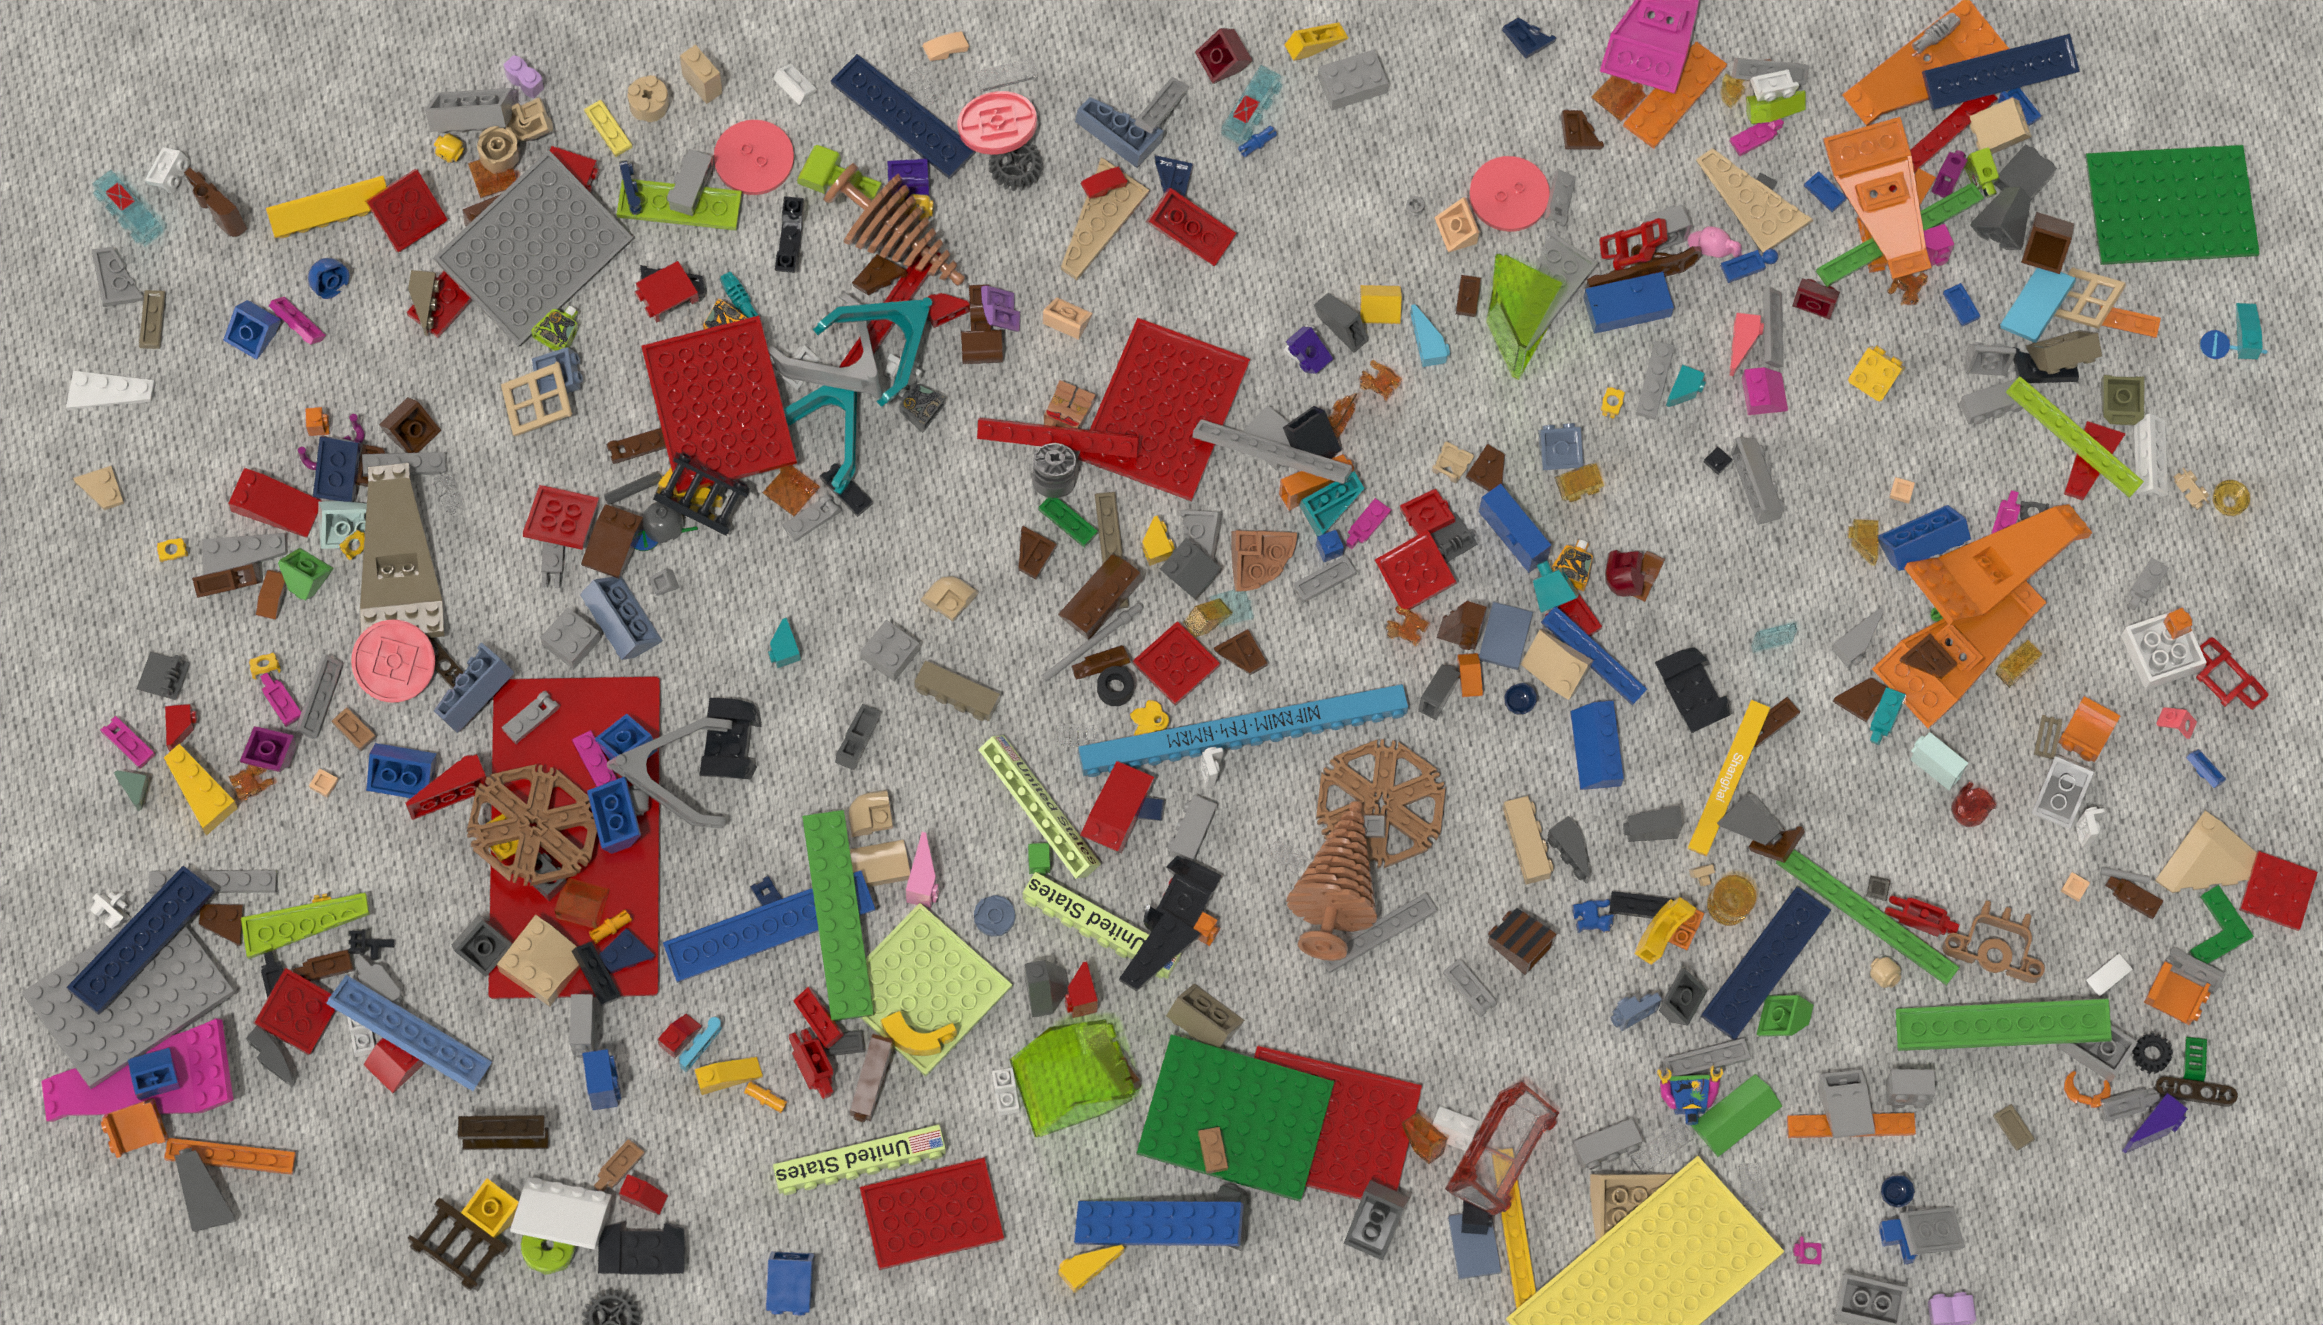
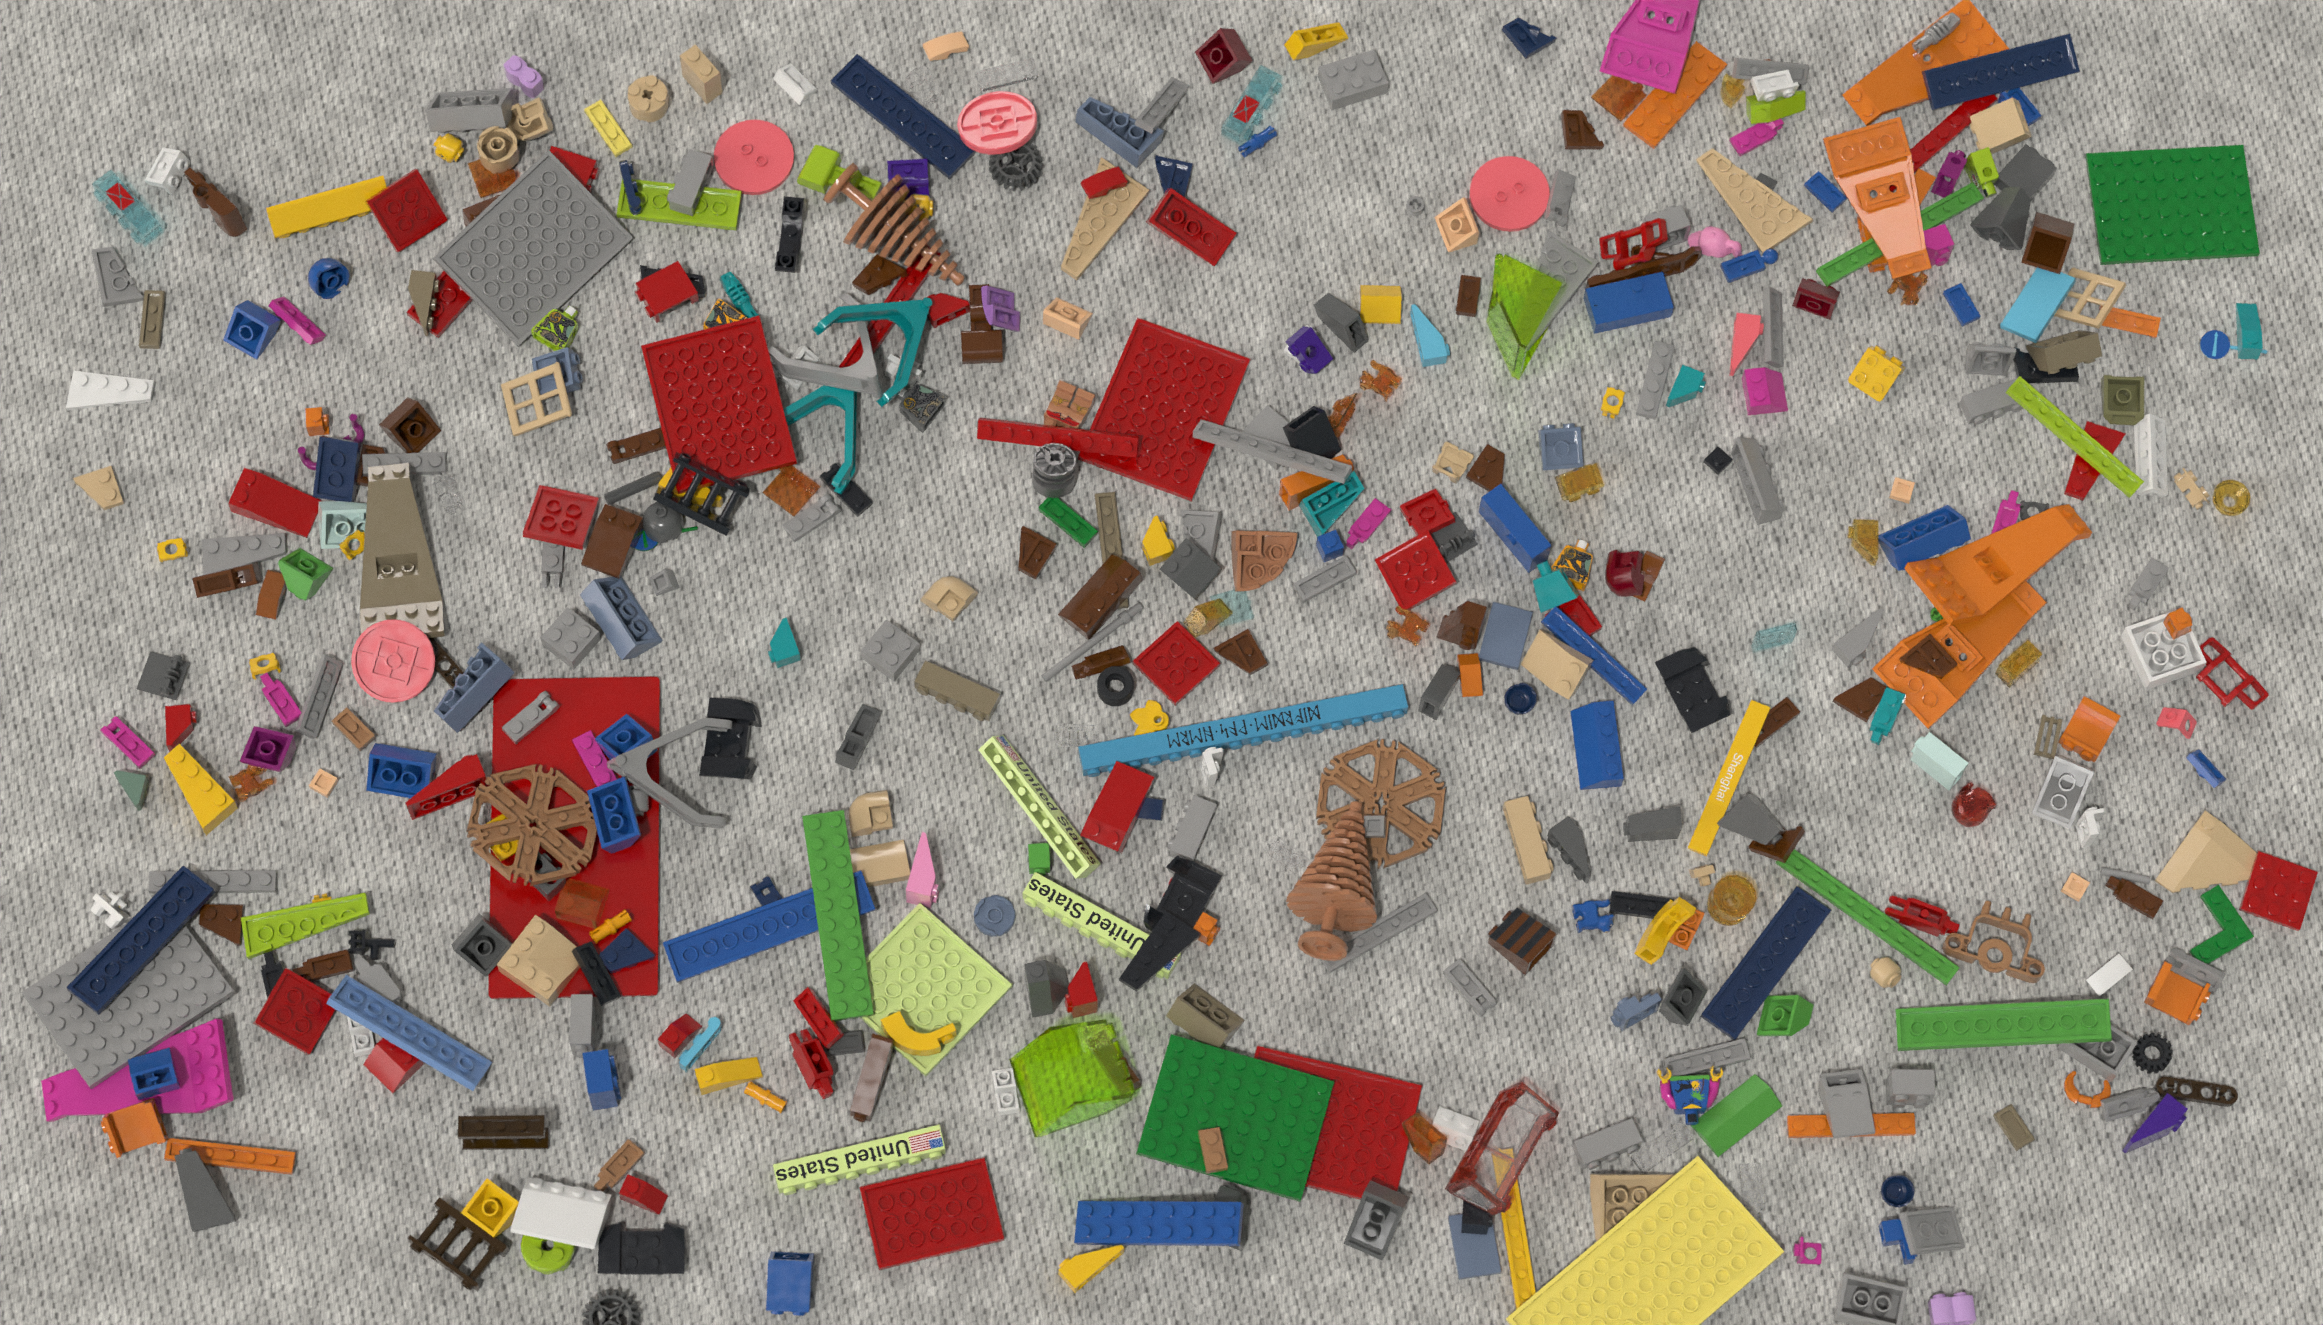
dark grey slope [246,1026,295,1087] -> none
clear smoke tile [1866,875,1891,901] -> none
green slope [2183,1037,2207,1082] -> none

